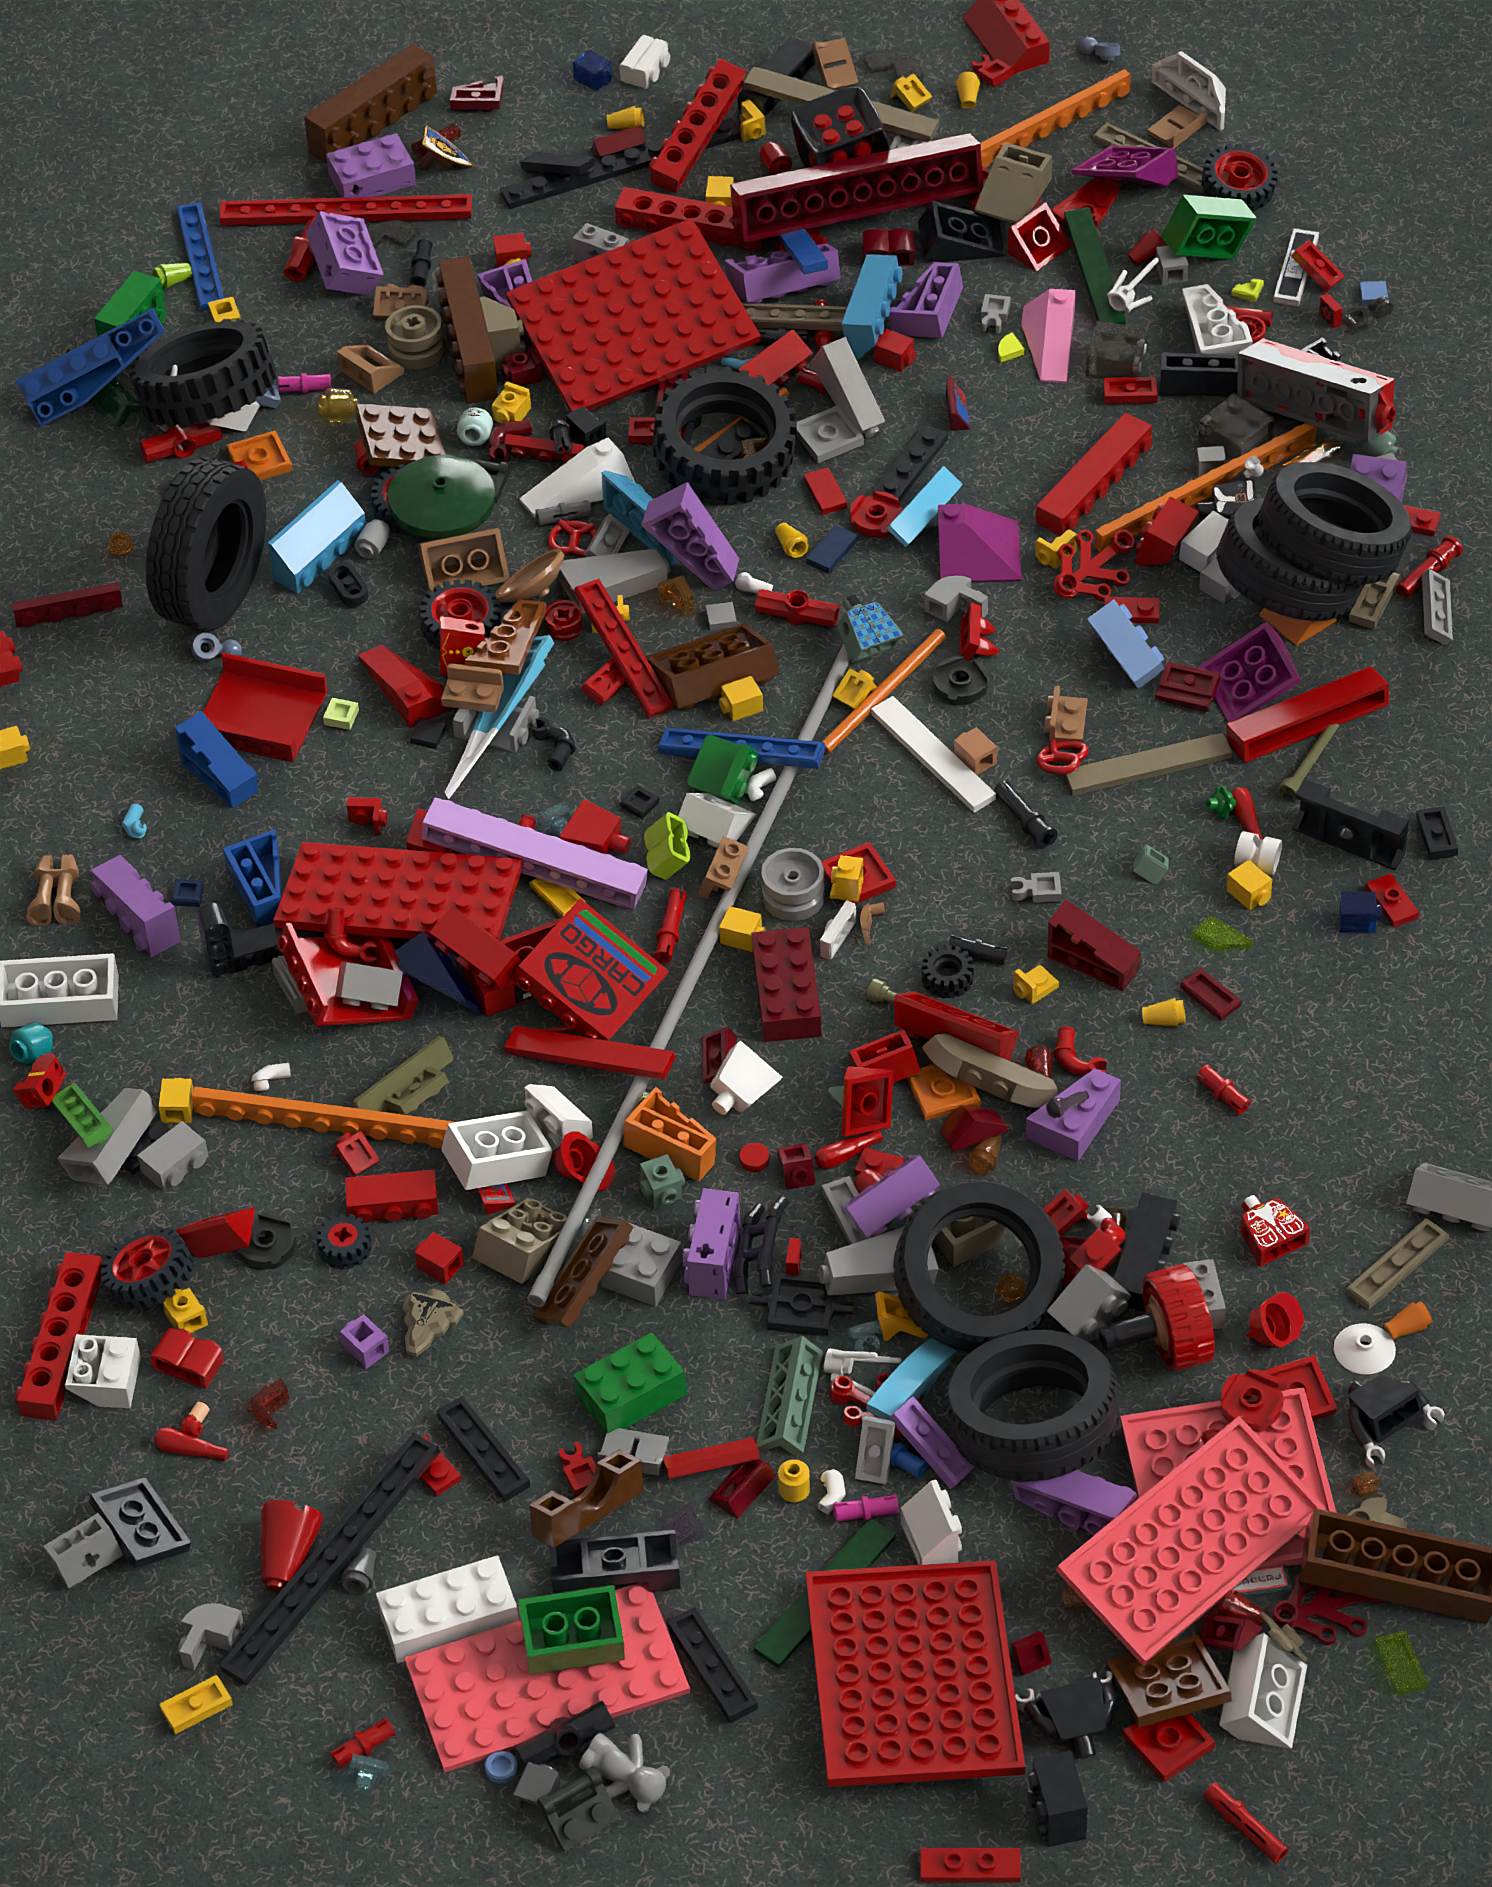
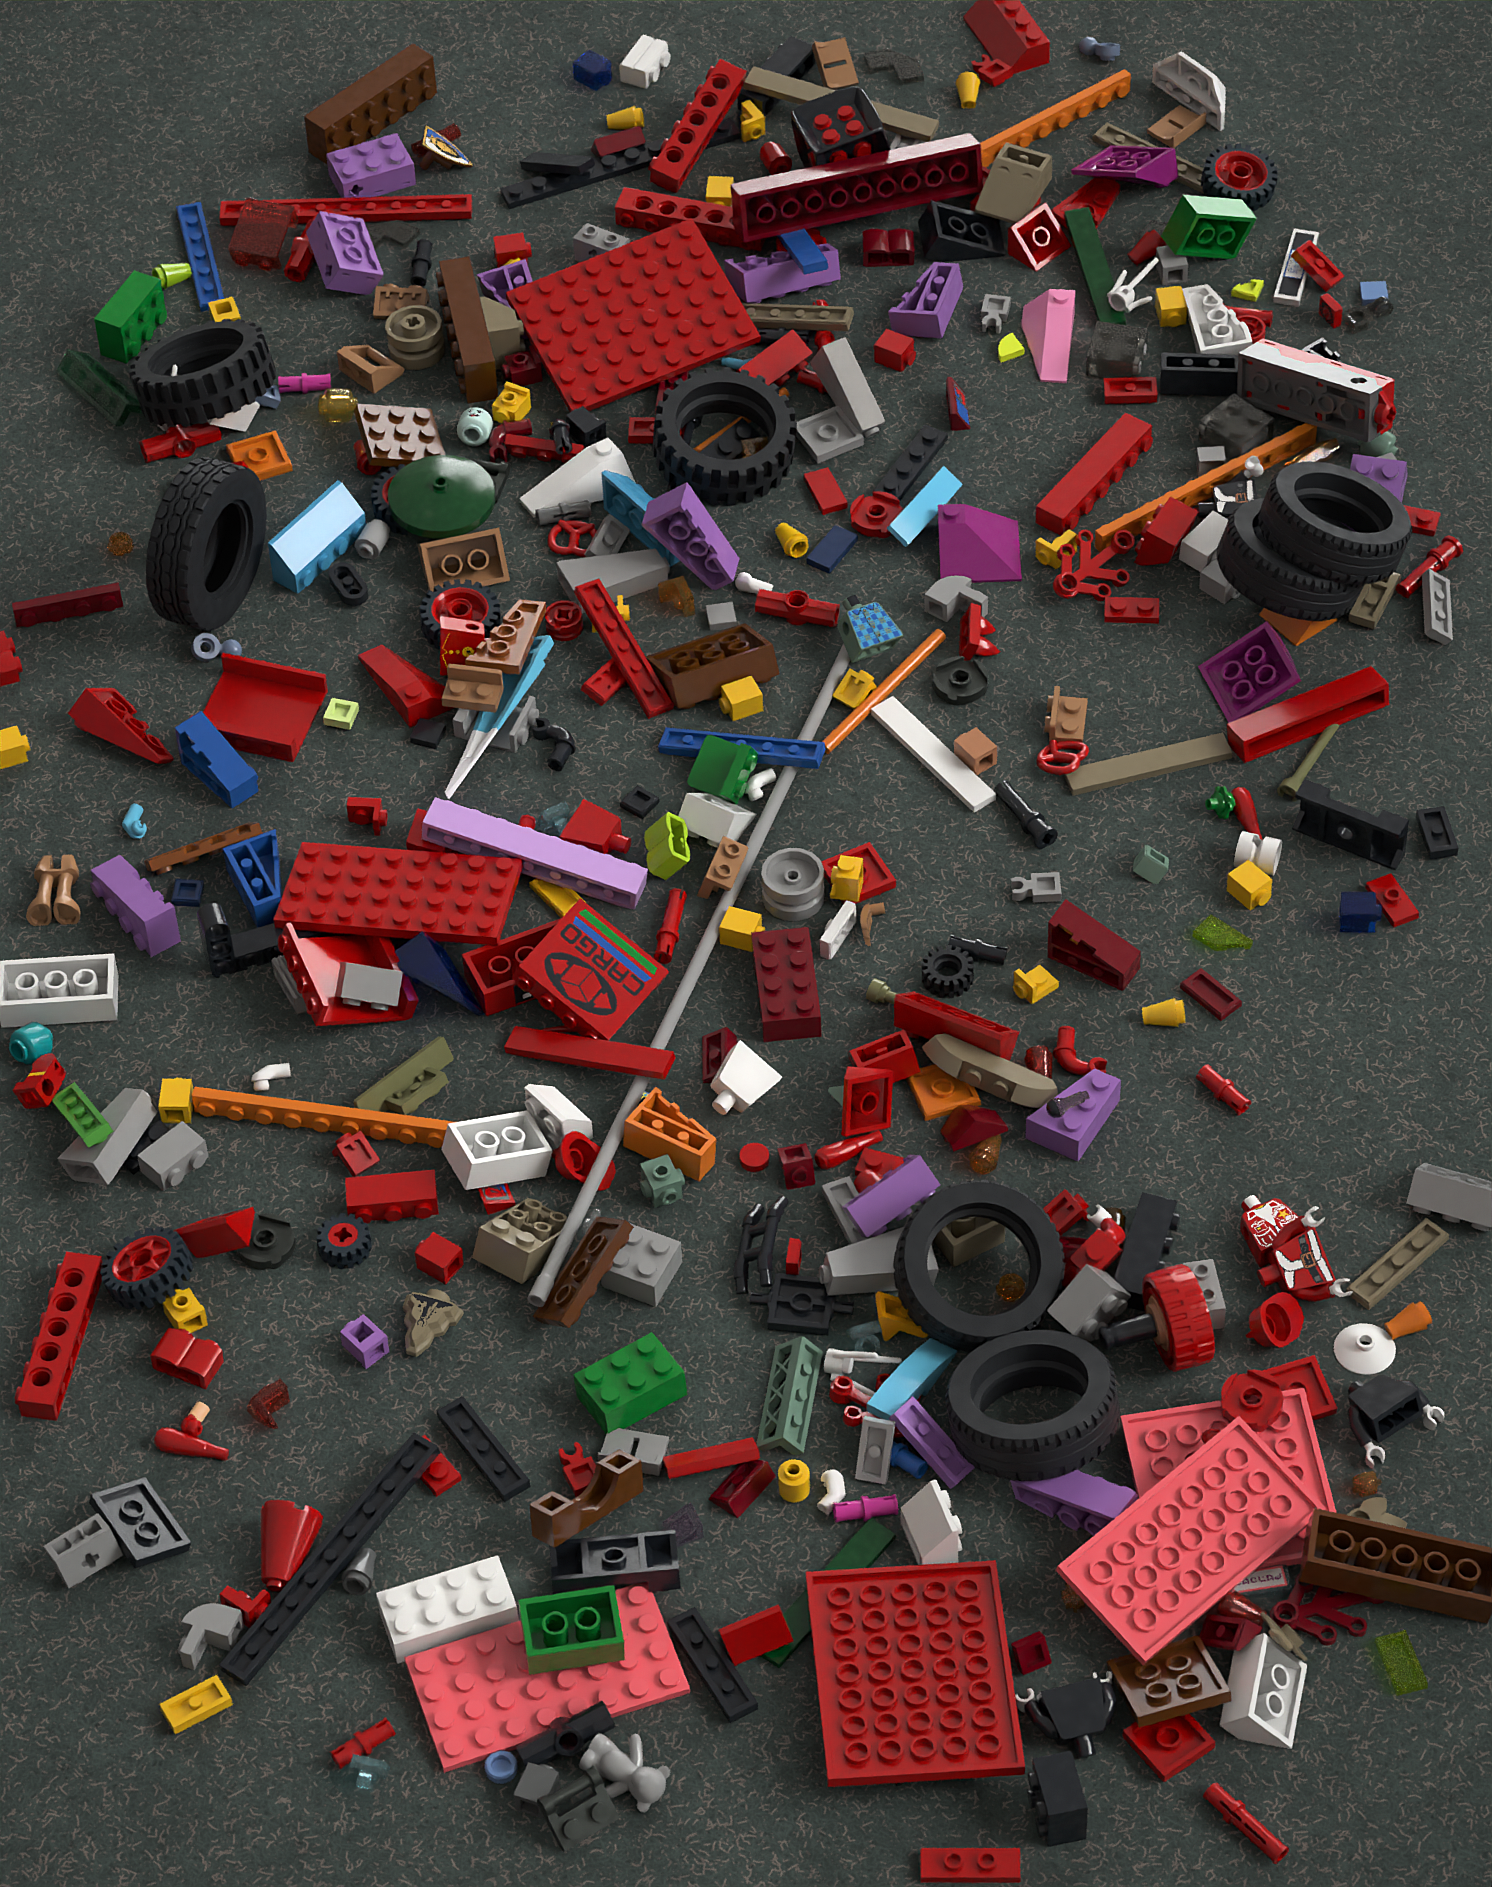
blue wedge [15,308,165,427] -> none
white slope [65,1335,141,1408] -> none
red piece [324,907,377,962] -> none
red brick [430,906,522,990] -> none
dark red wing [450,76,504,111] -> none
medium nougat dish [495,548,564,603] -> none
medium lavender piece [683,1188,741,1300] -> none
dark azure slope [842,254,902,361] -> none
yellow bracket [889,74,932,112] -> none
light blue wedge [1087,600,1165,688] -> none
dark red plate [1155,662,1221,712] -> none
none -> red wedge [68,688,174,764]
none -> dark orange wing [144,822,263,875]
none -> red bracket [220,1585,271,1628]
none -> clear red panel [228,198,299,271]
none -> red slope [718,1605,794,1666]
none -> yellow brick [1155,286,1187,327]
none -> red torso [1257,1206,1353,1302]

